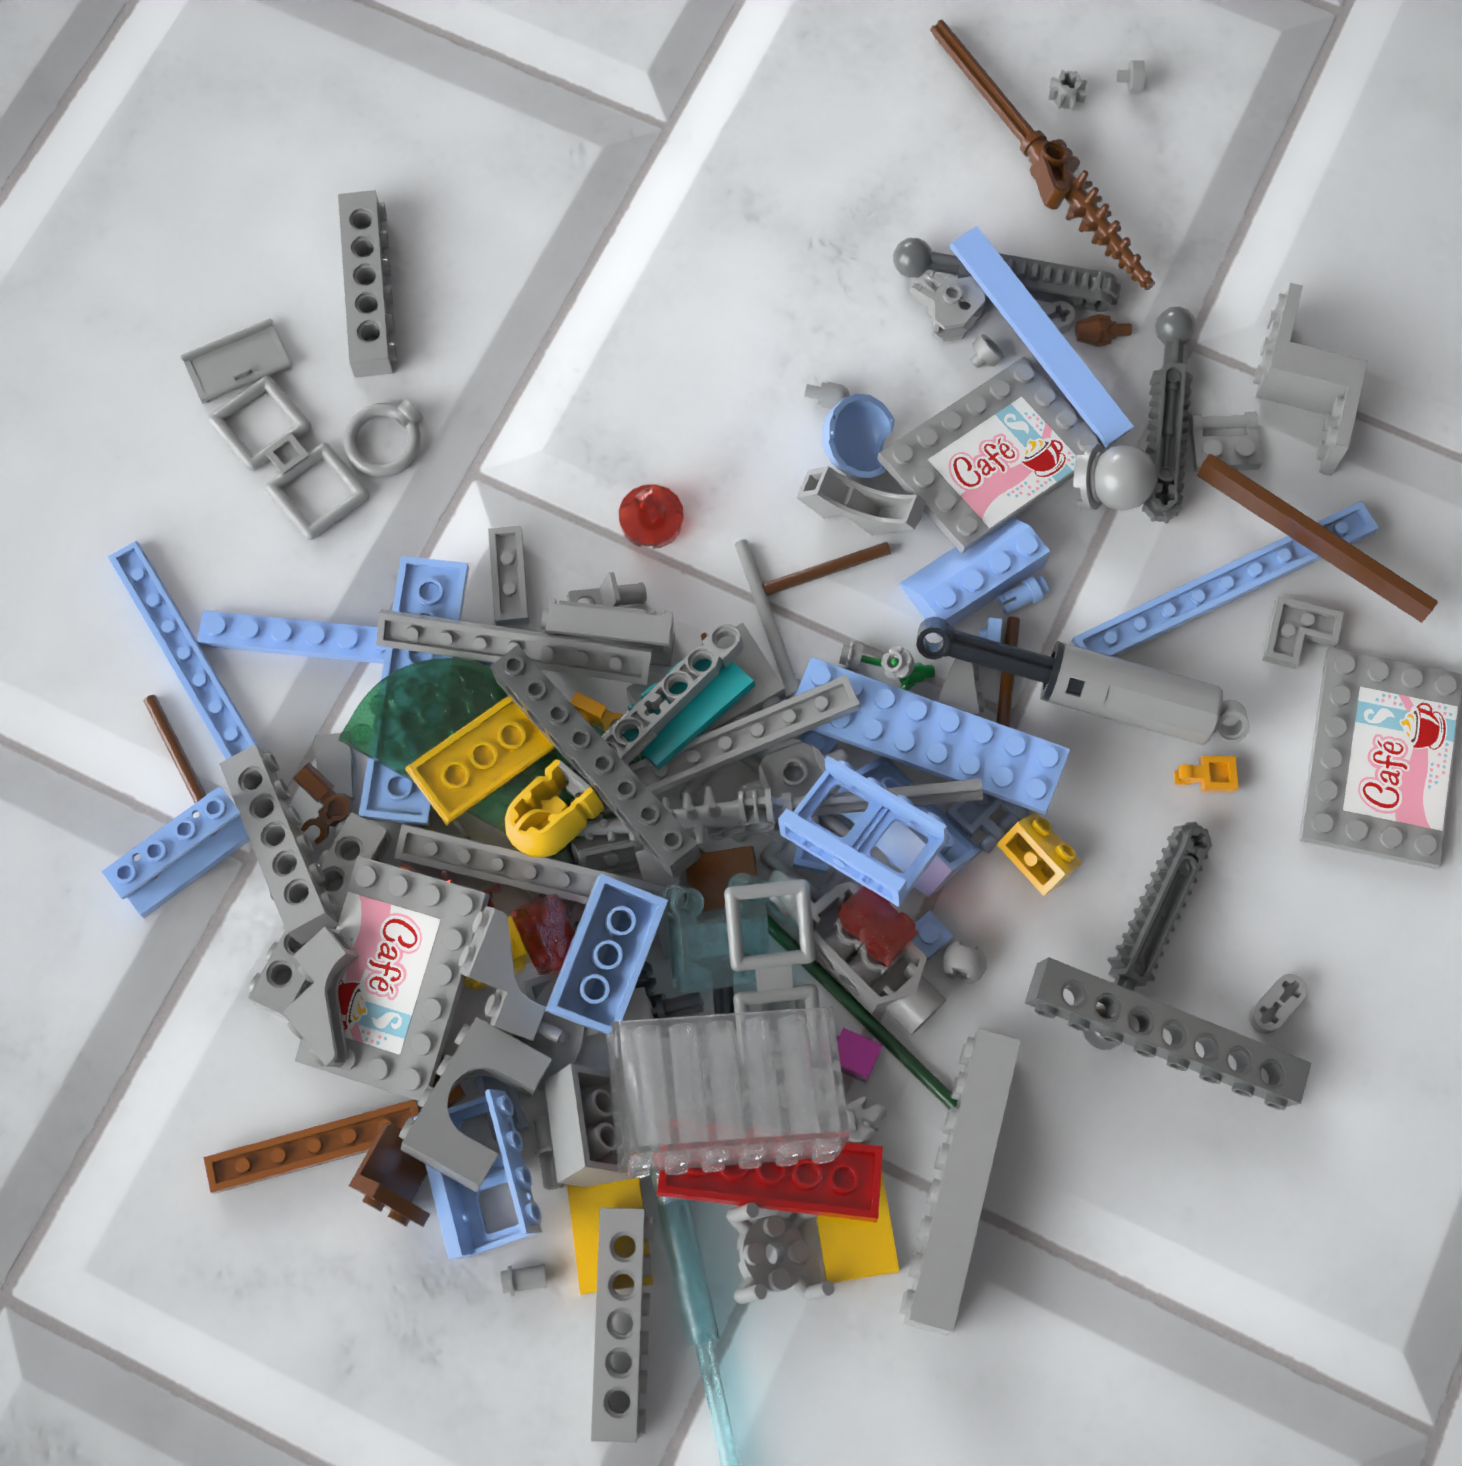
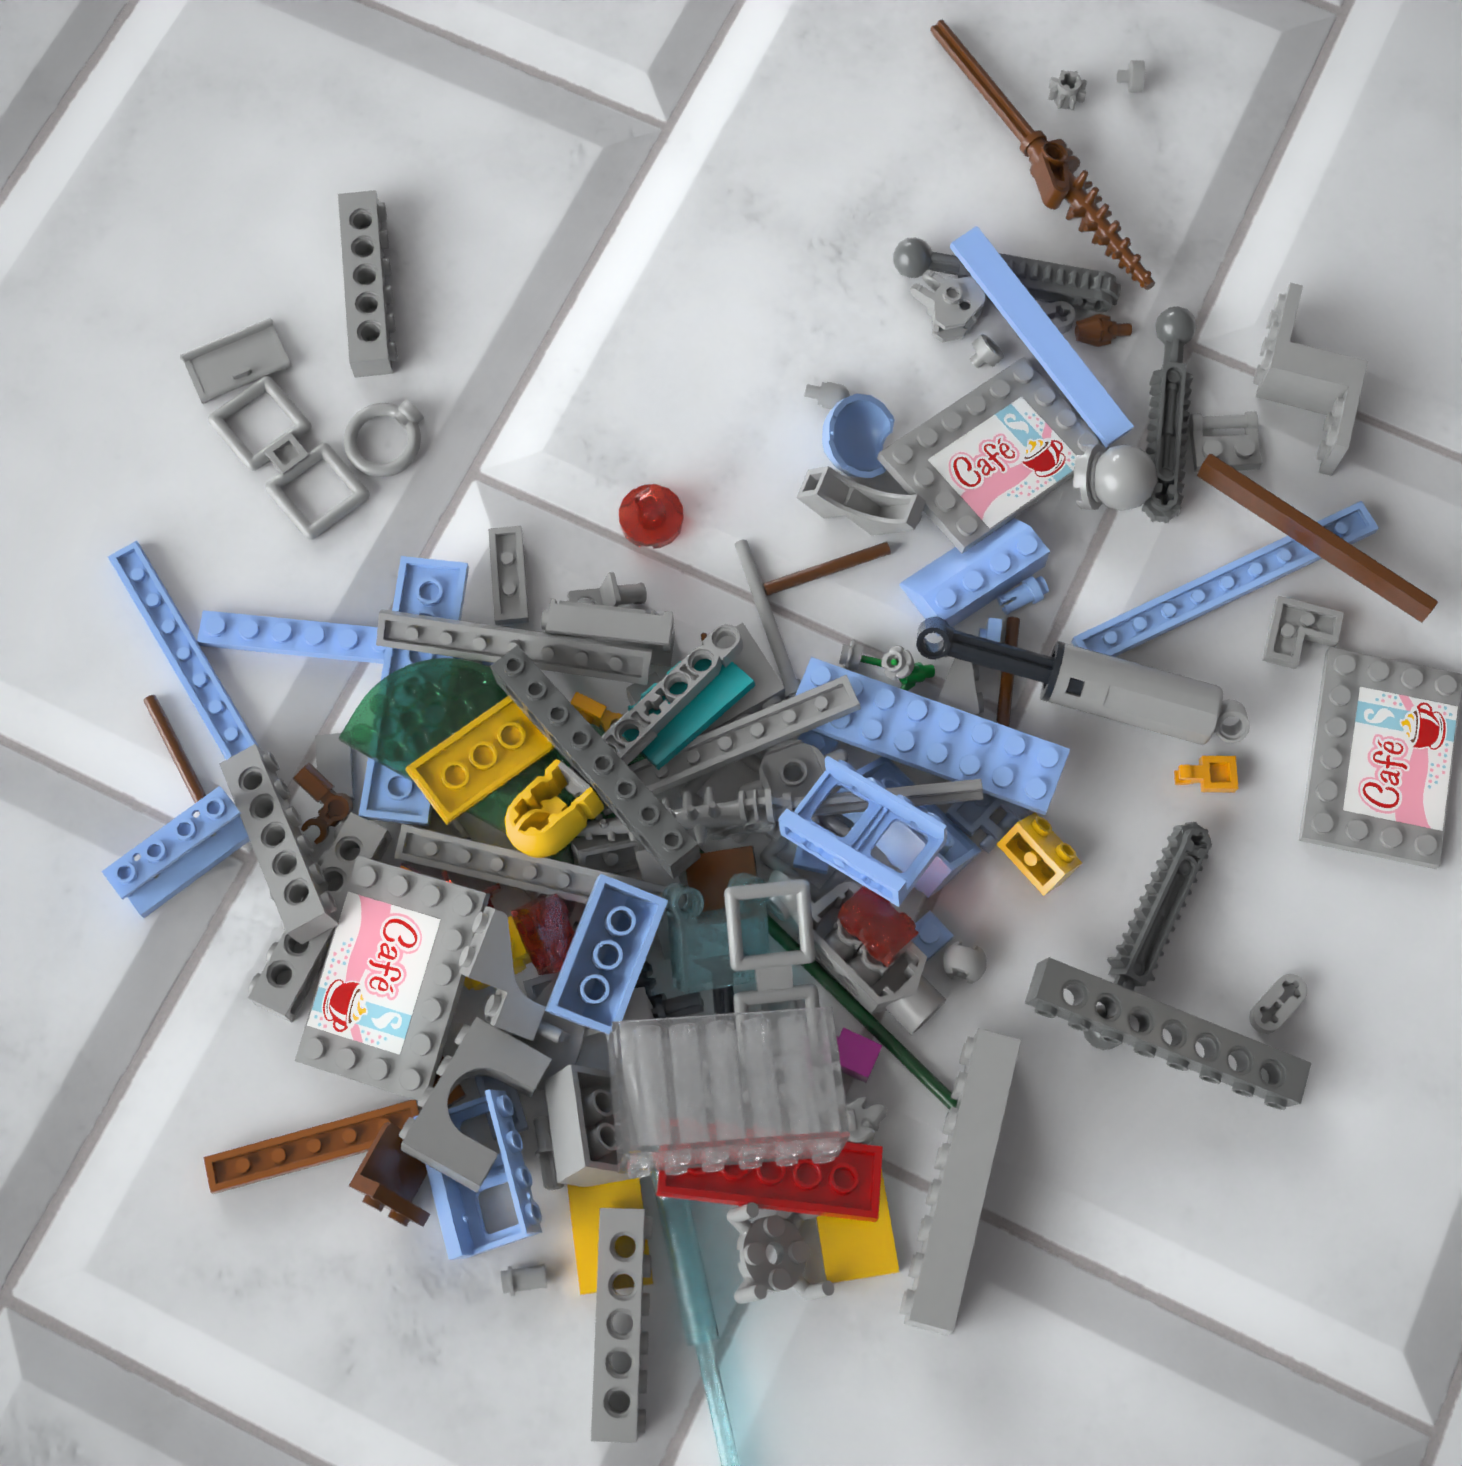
light grey arch [283,926,359,1068] -> none

